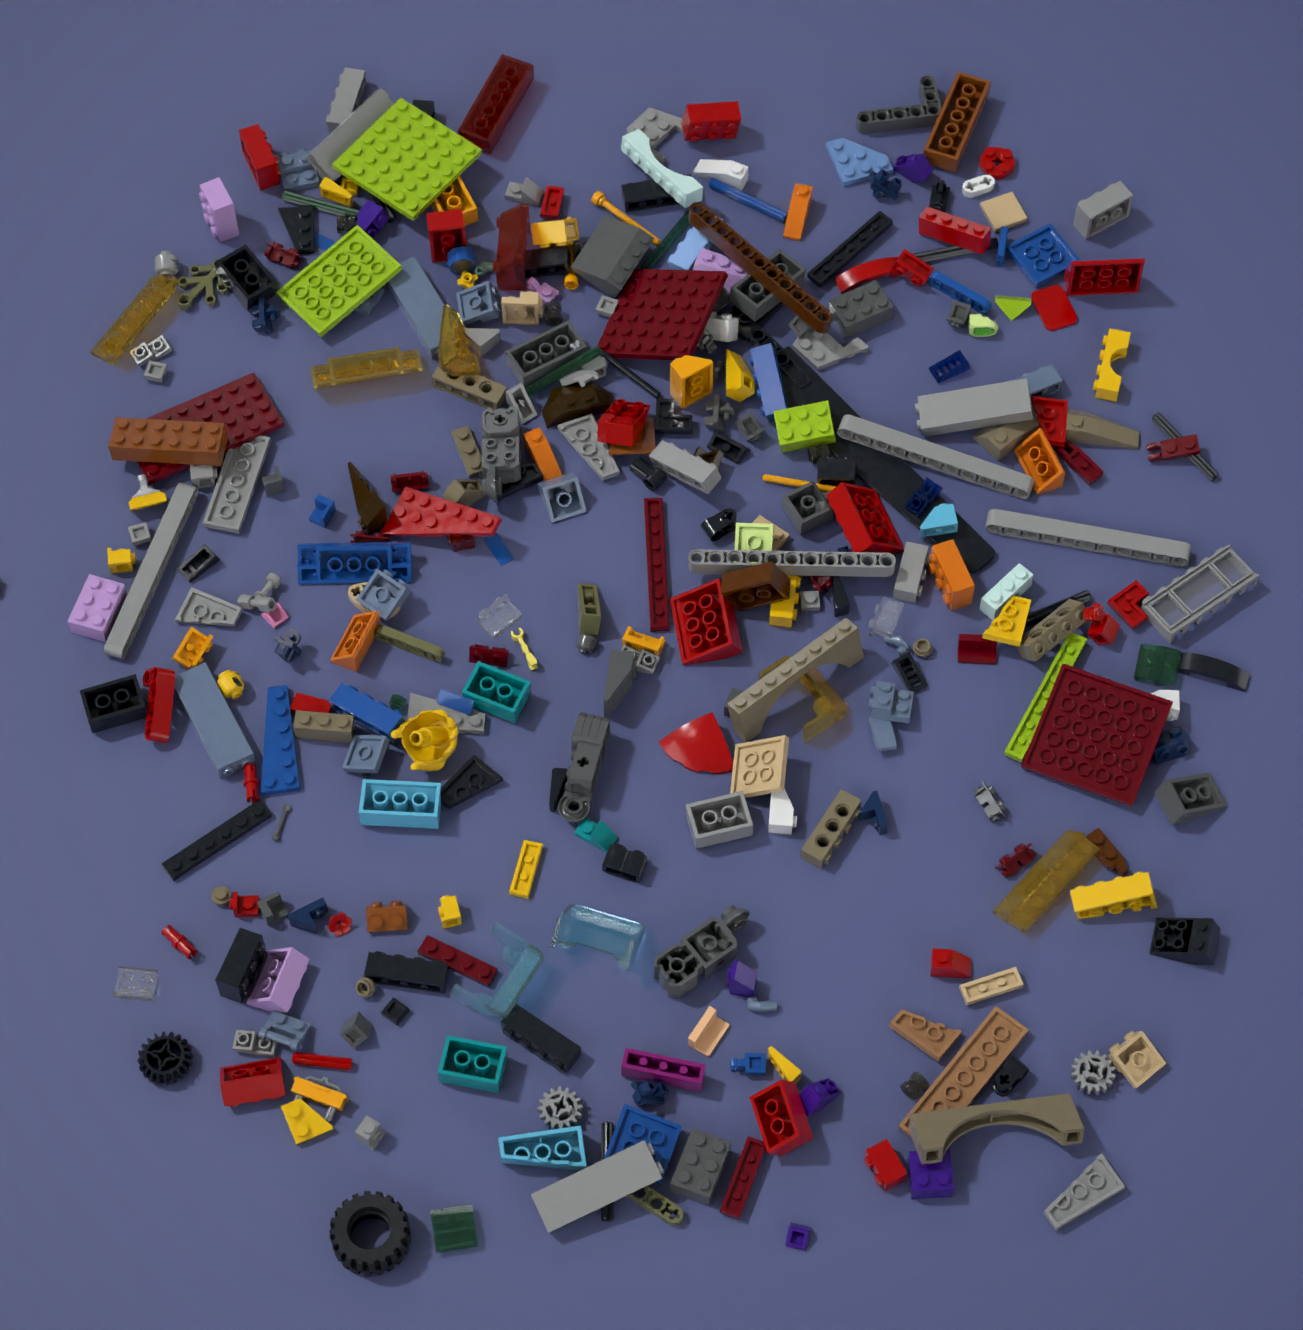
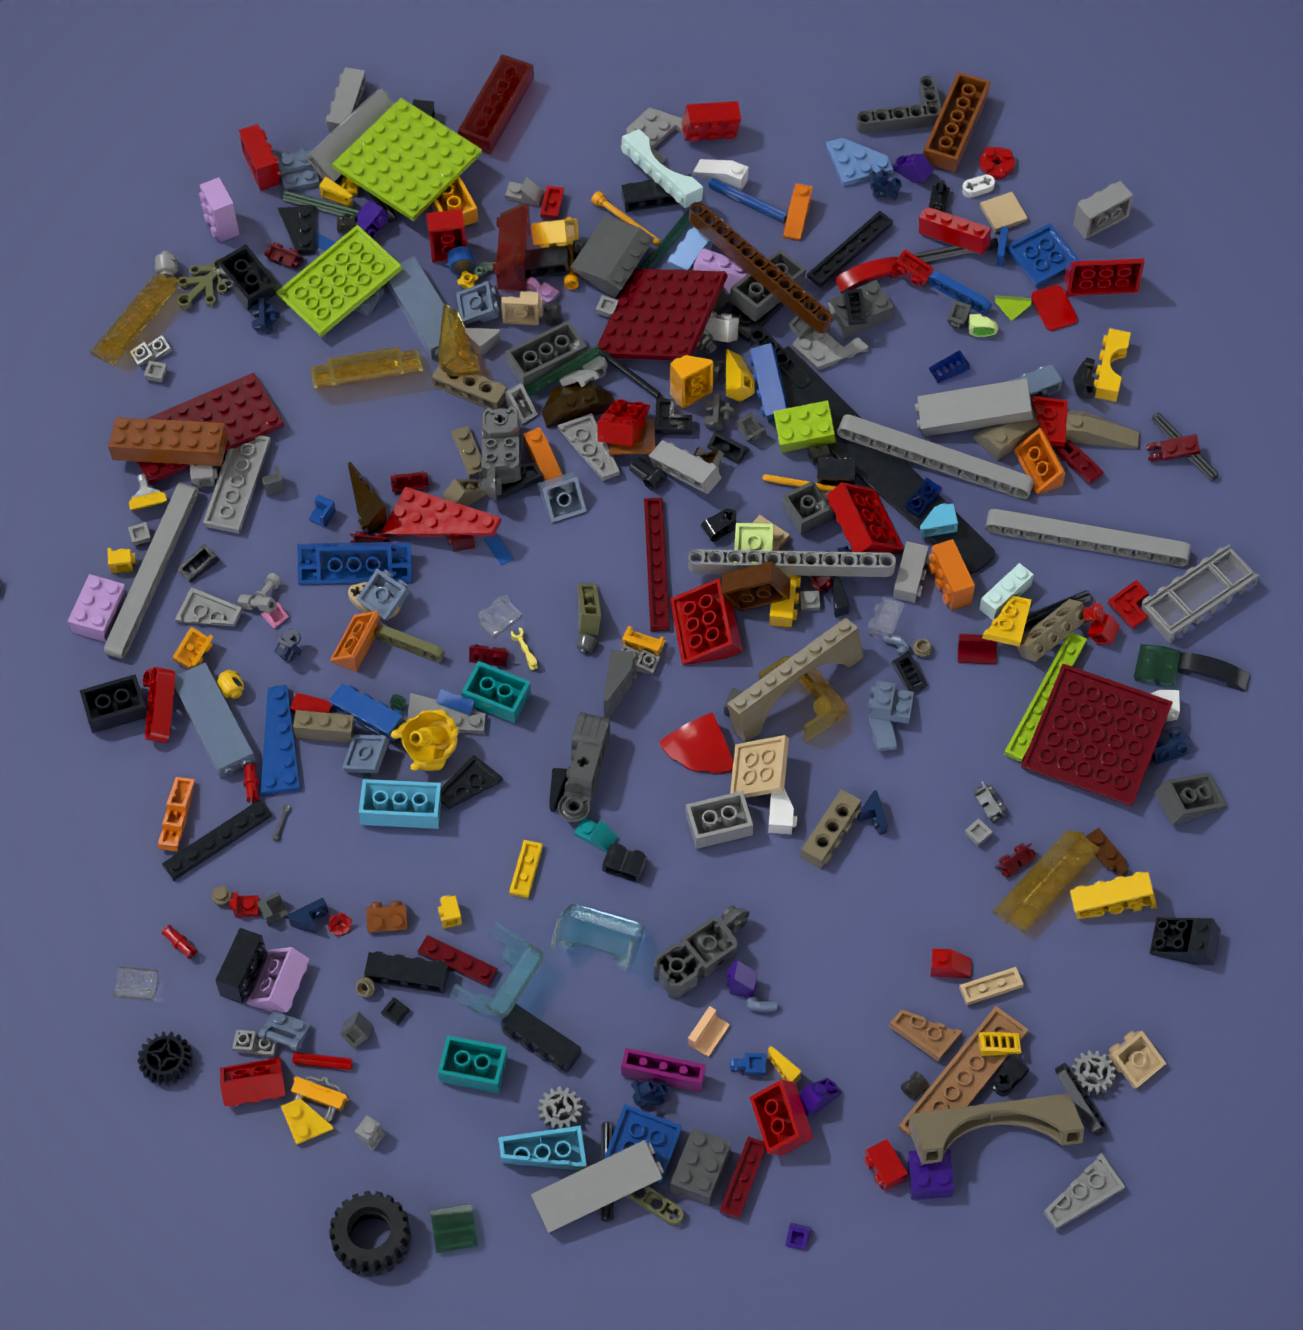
none -> orange slope [158,777,195,852]
none -> black slope [842,288,867,326]
none -> light grey plate [964,818,993,846]
none -> yellow slope [978,1032,1021,1056]
none -> black beam [1055,1063,1108,1137]
none -> black arm [1073,357,1096,399]

